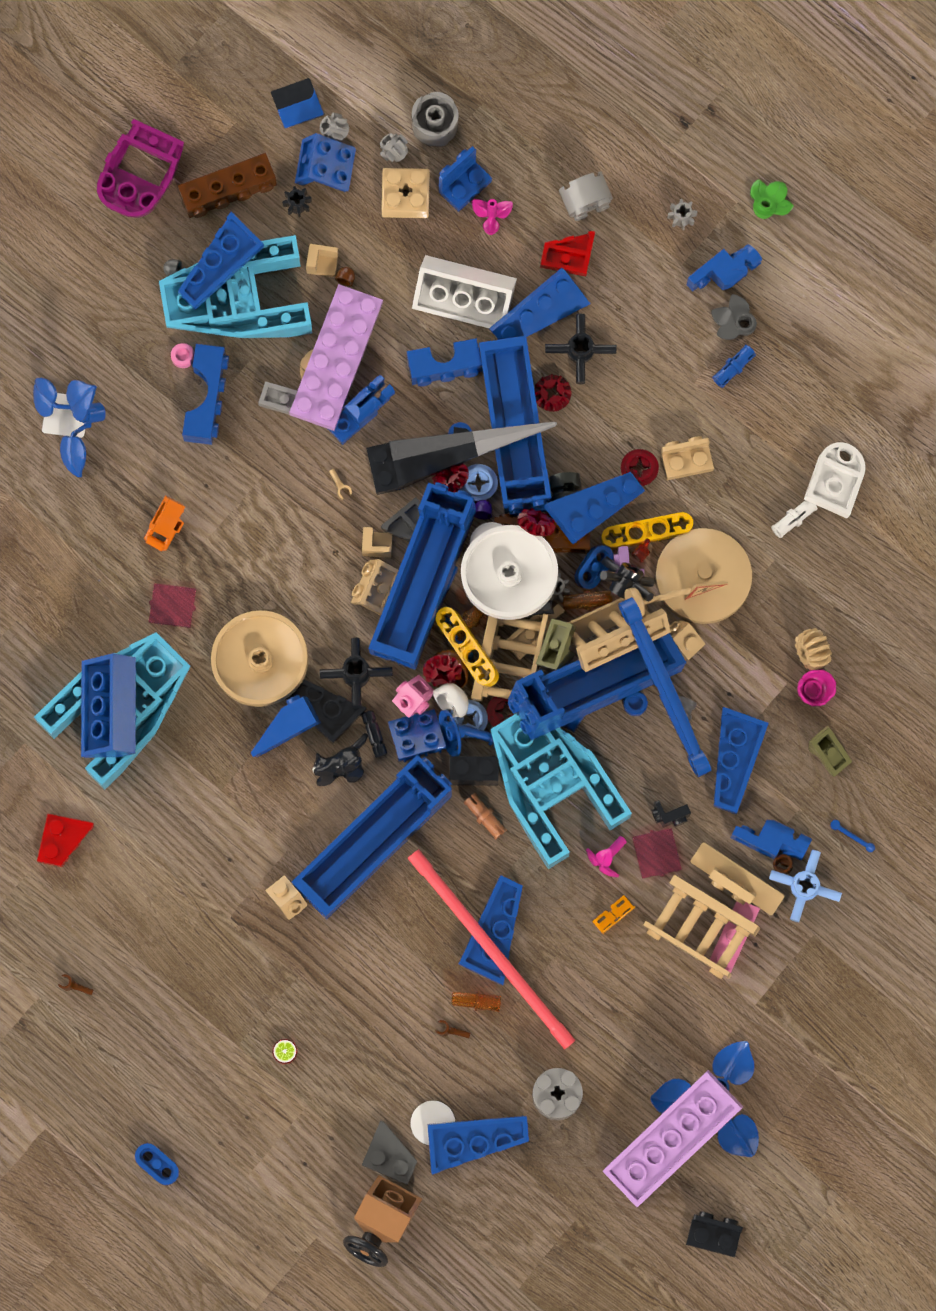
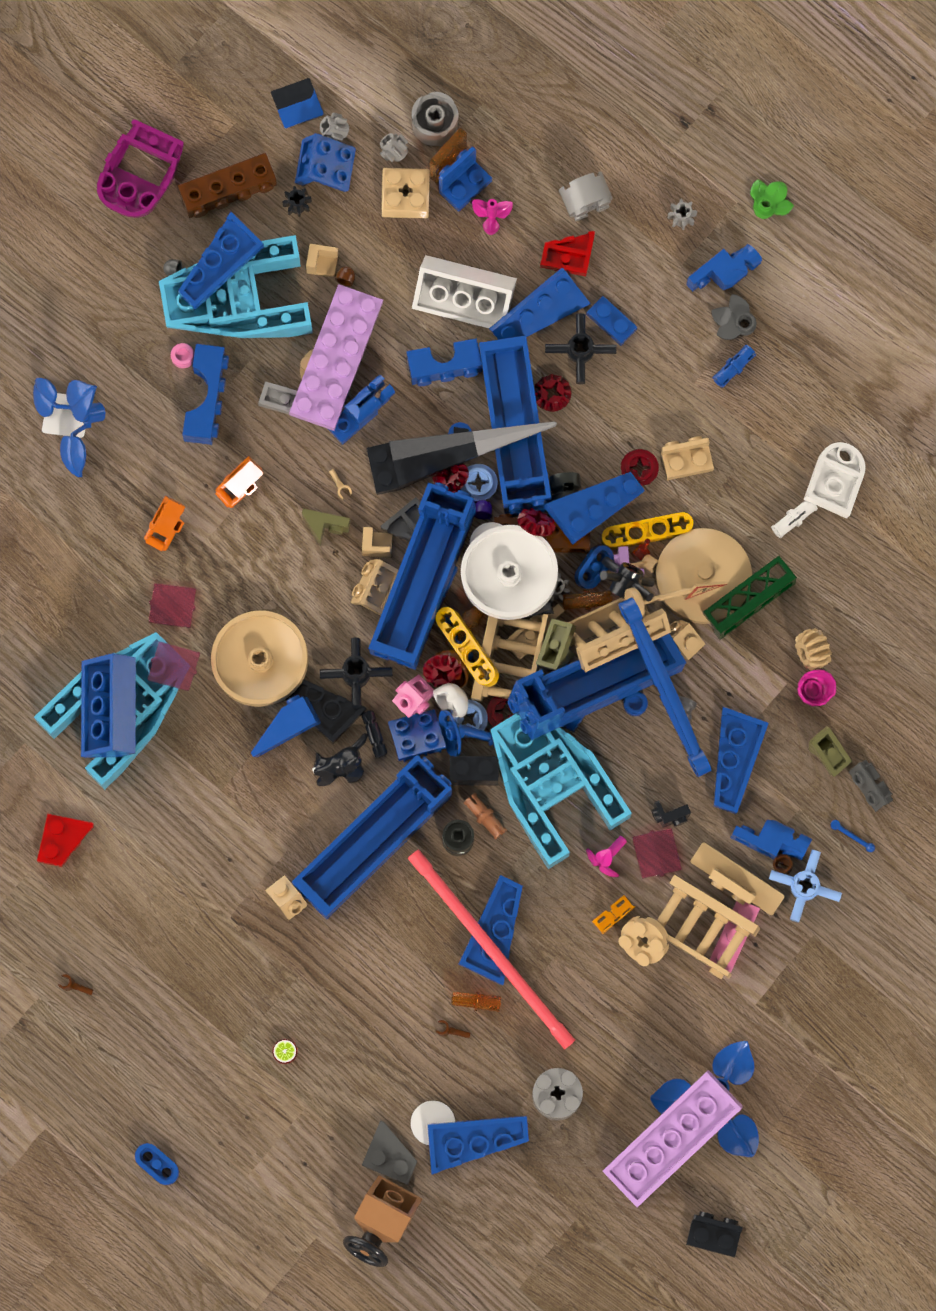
none -> clear pink piece [148,642,200,691]
none -> piece [215,456,263,508]
none -> olive slope [302,509,350,546]
none -> clear orange tile [430,128,467,183]
none -> pearl dark grey wheel [442,819,474,856]
none -> blue plate [586,296,637,346]
none -> tan plate [619,916,669,966]
none -> tan hand [631,554,659,573]
none -> dark green fence [703,556,797,640]
none -> dark grey hinge [849,760,893,812]

